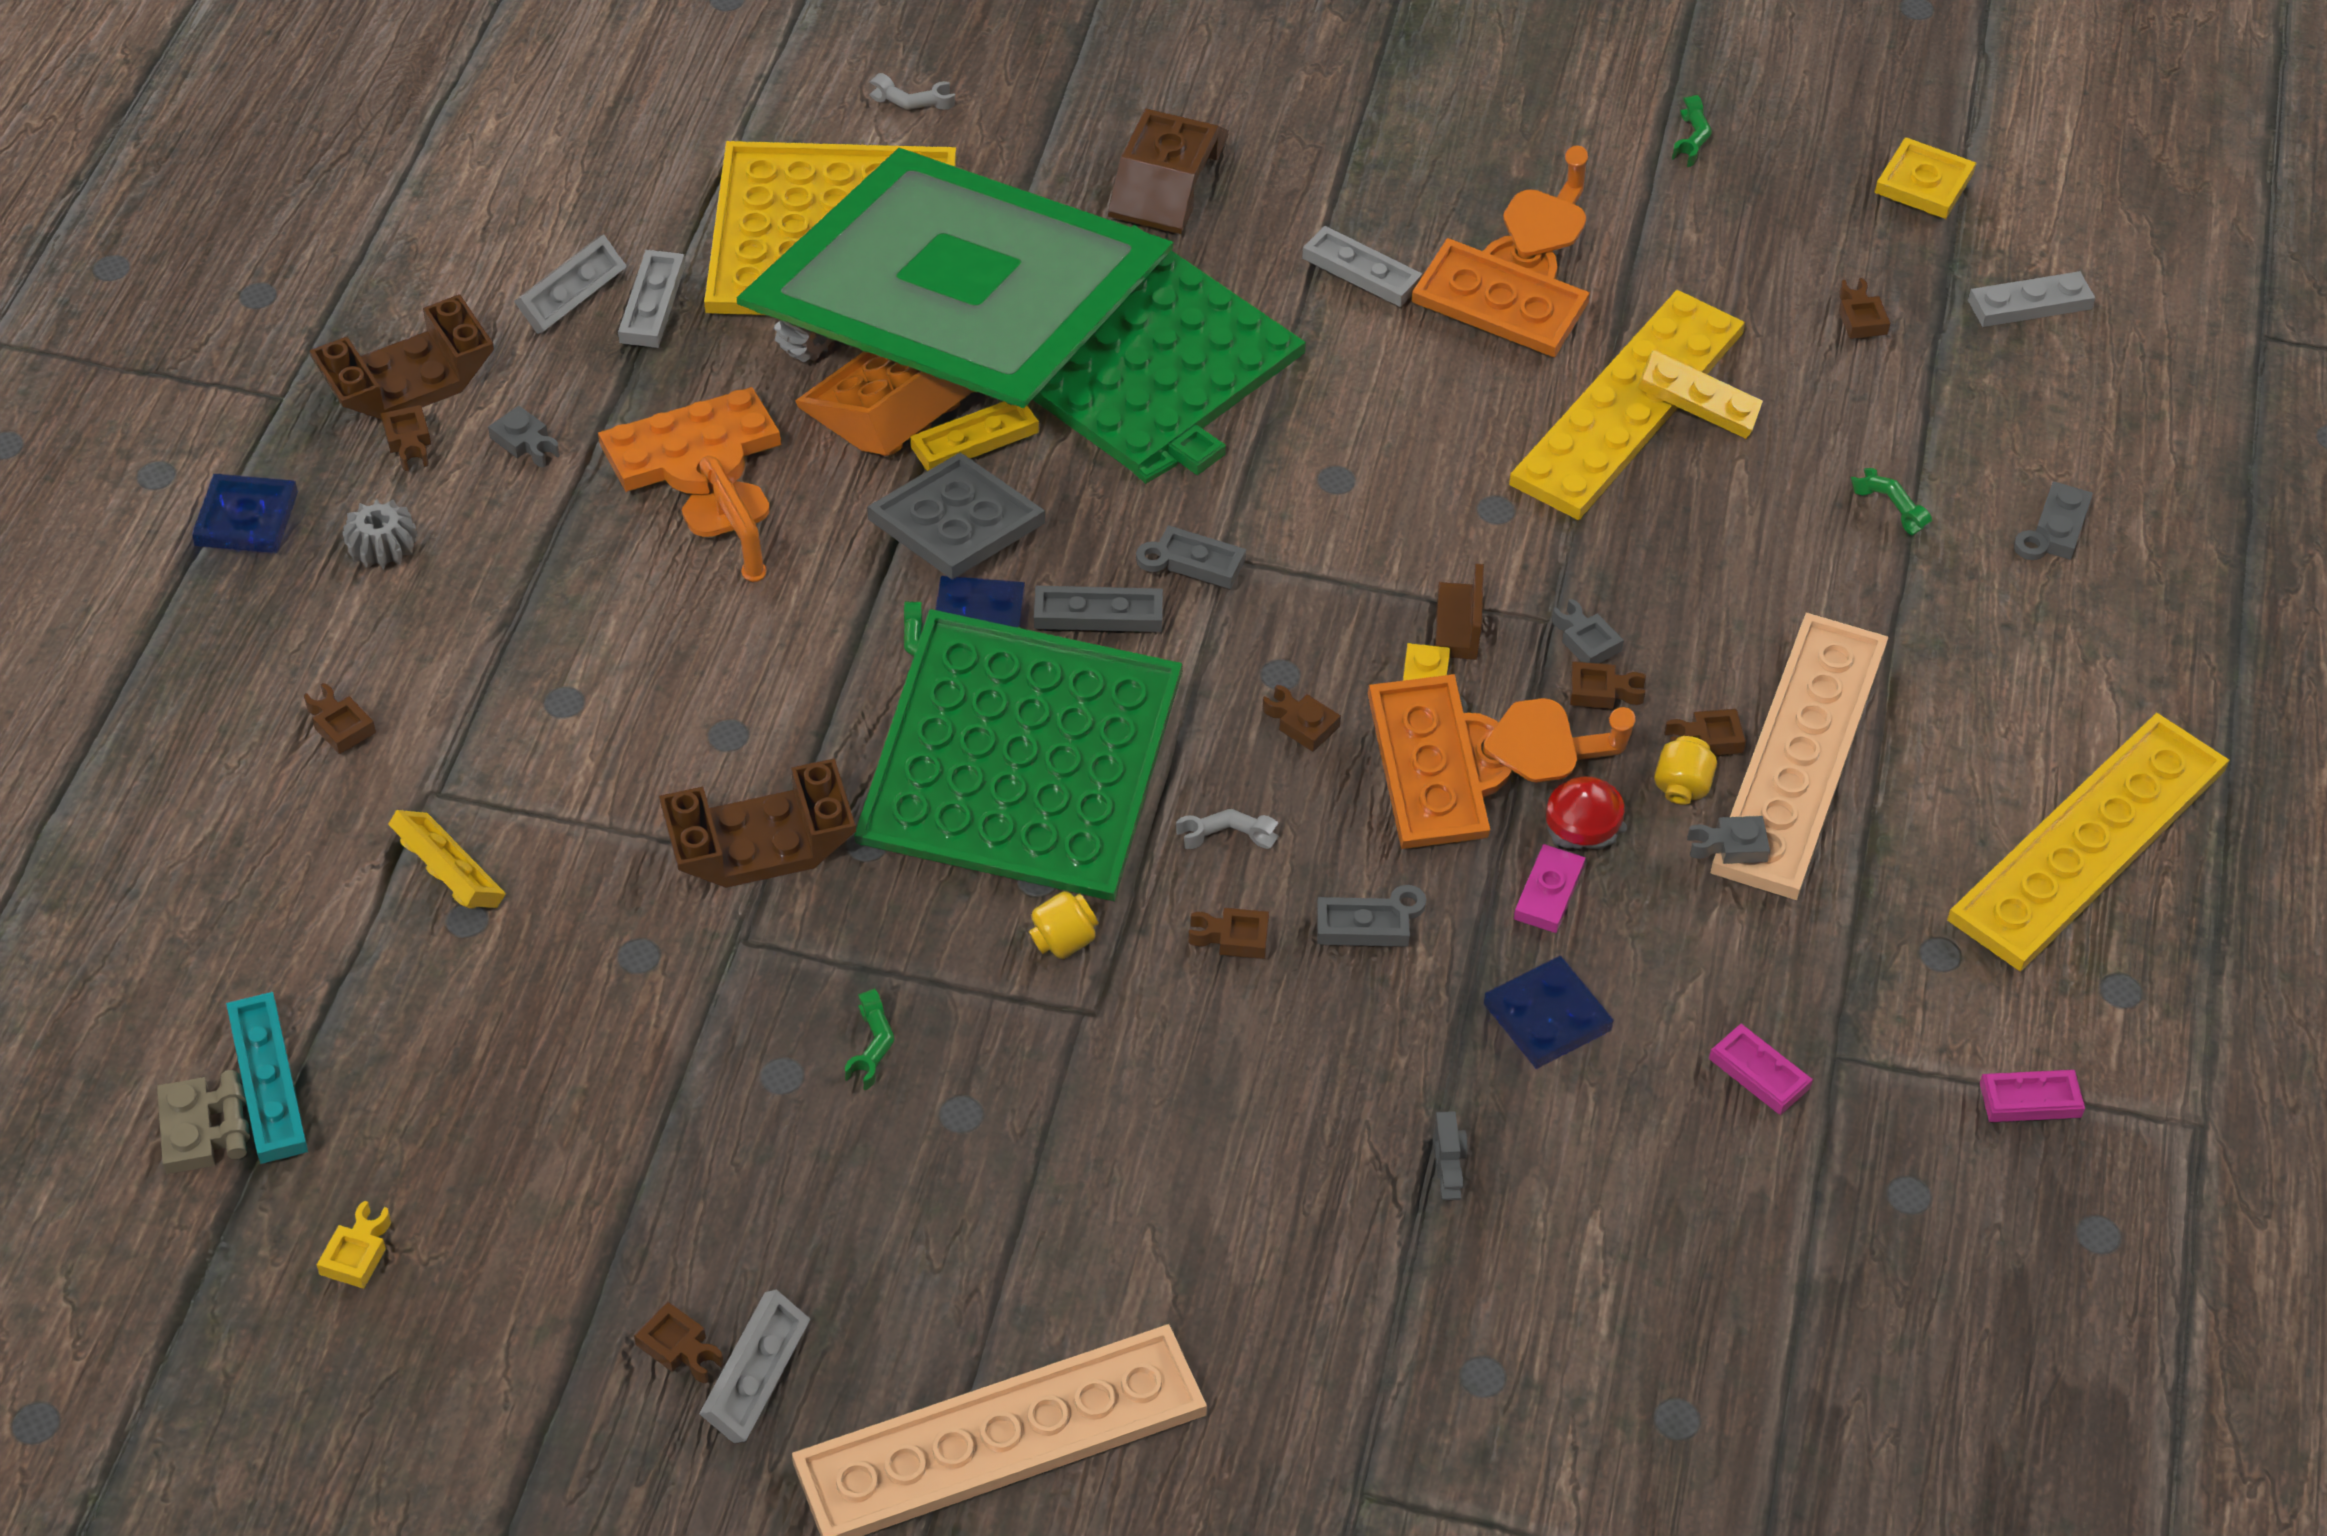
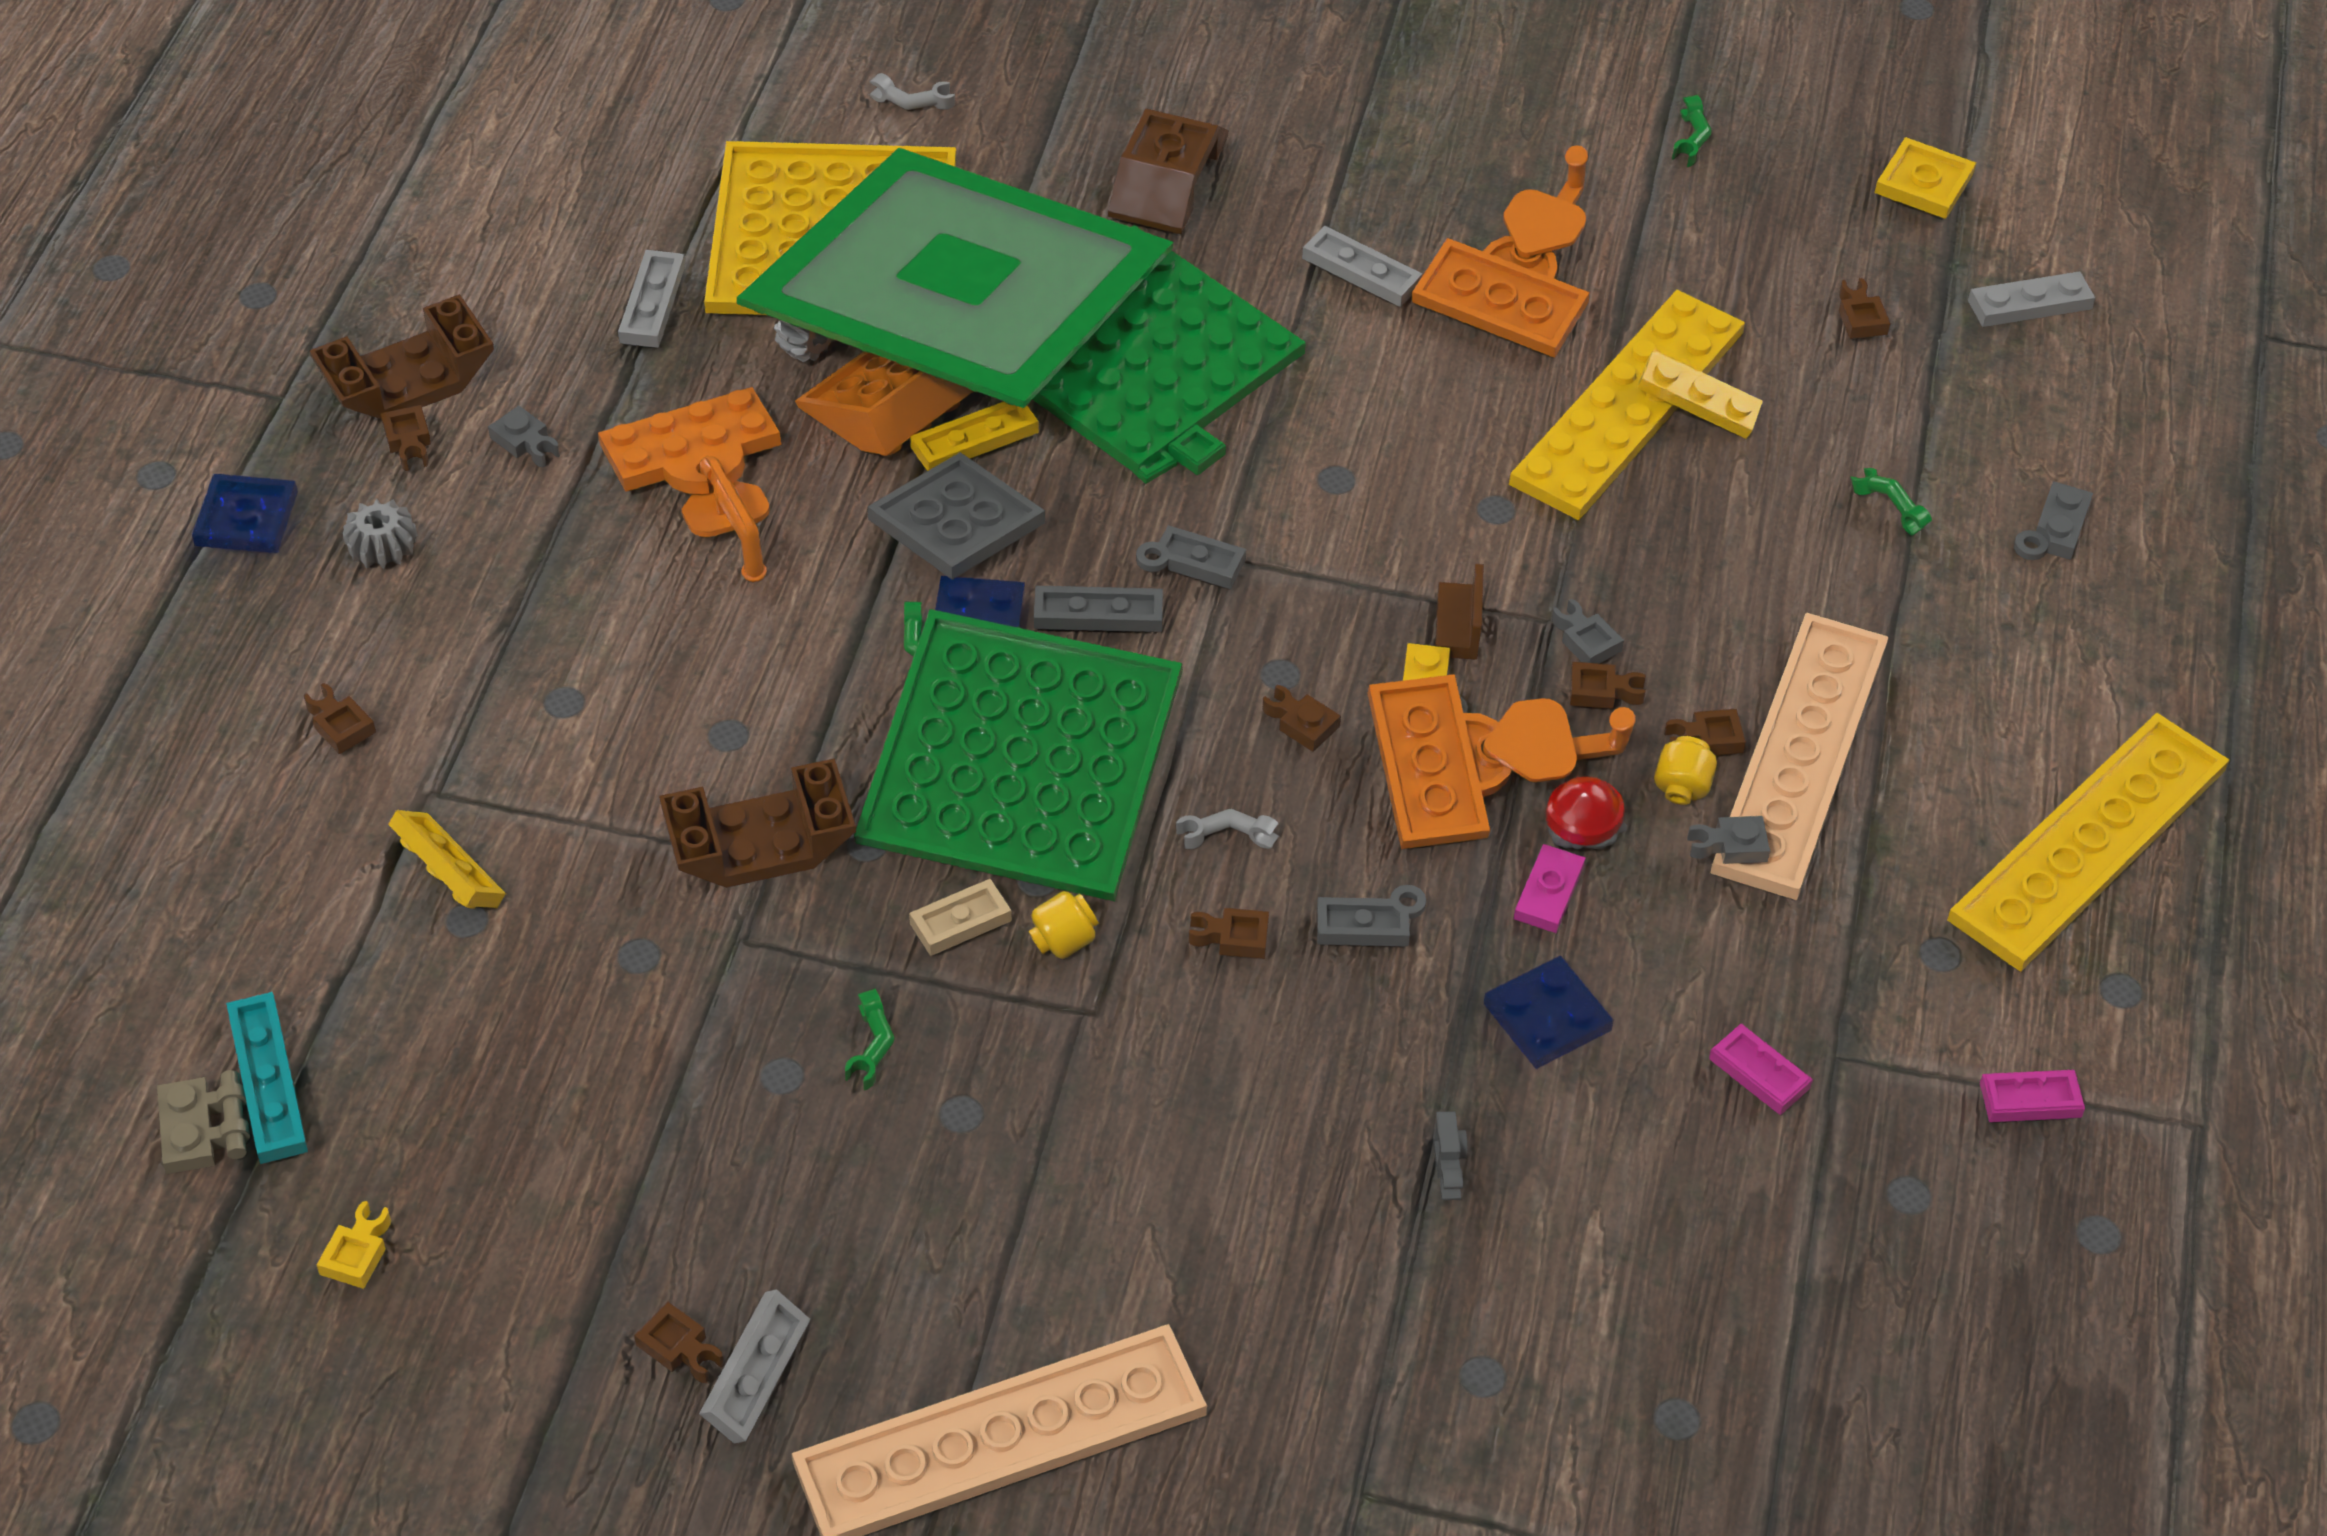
light grey plate [514,234,627,334] -> none
none -> tan plate [909,879,1012,956]

